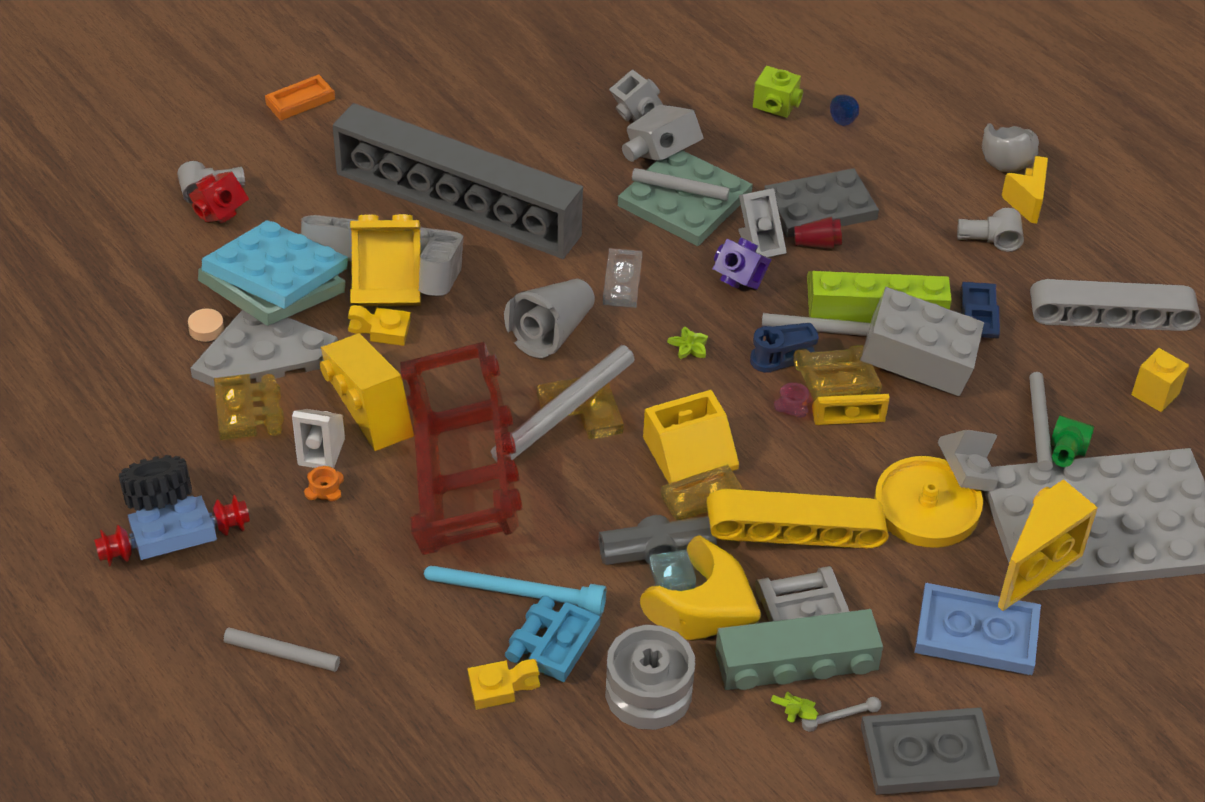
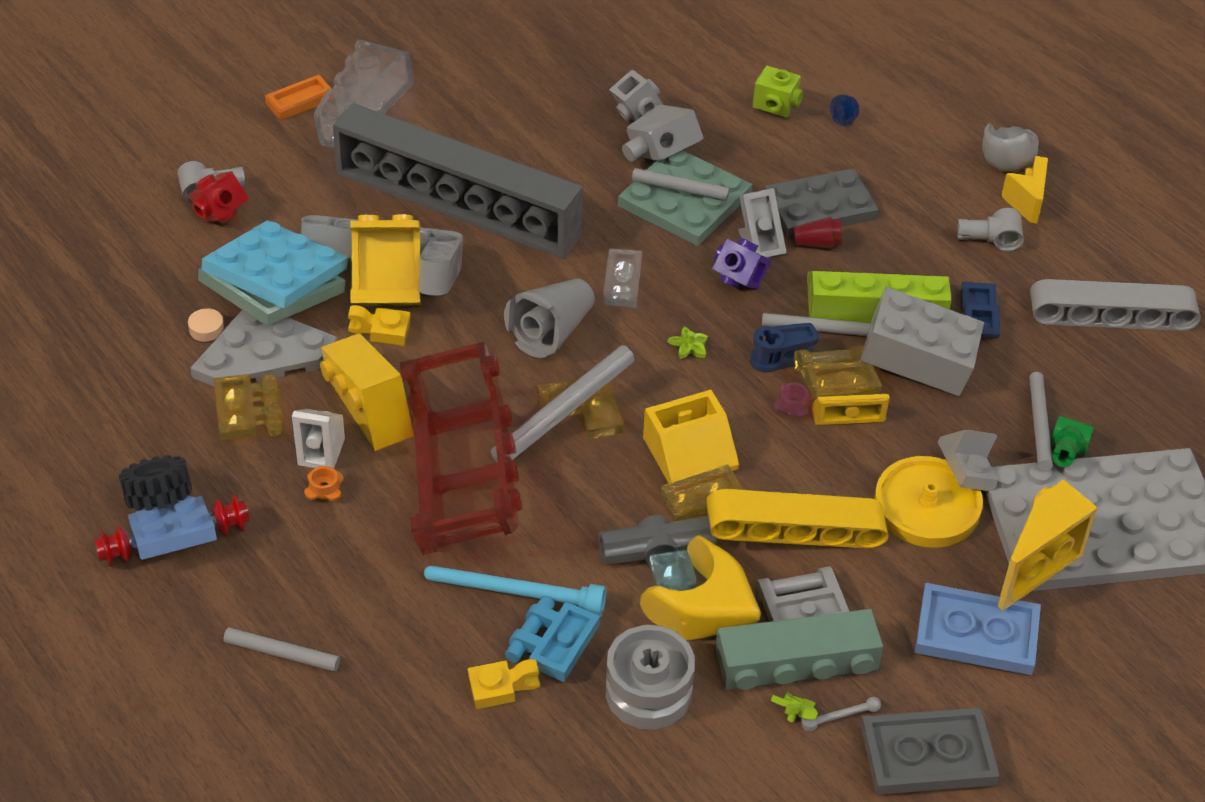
yellow brick [1131,348,1189,412] -> none
none -> clear wedge [313,39,415,149]

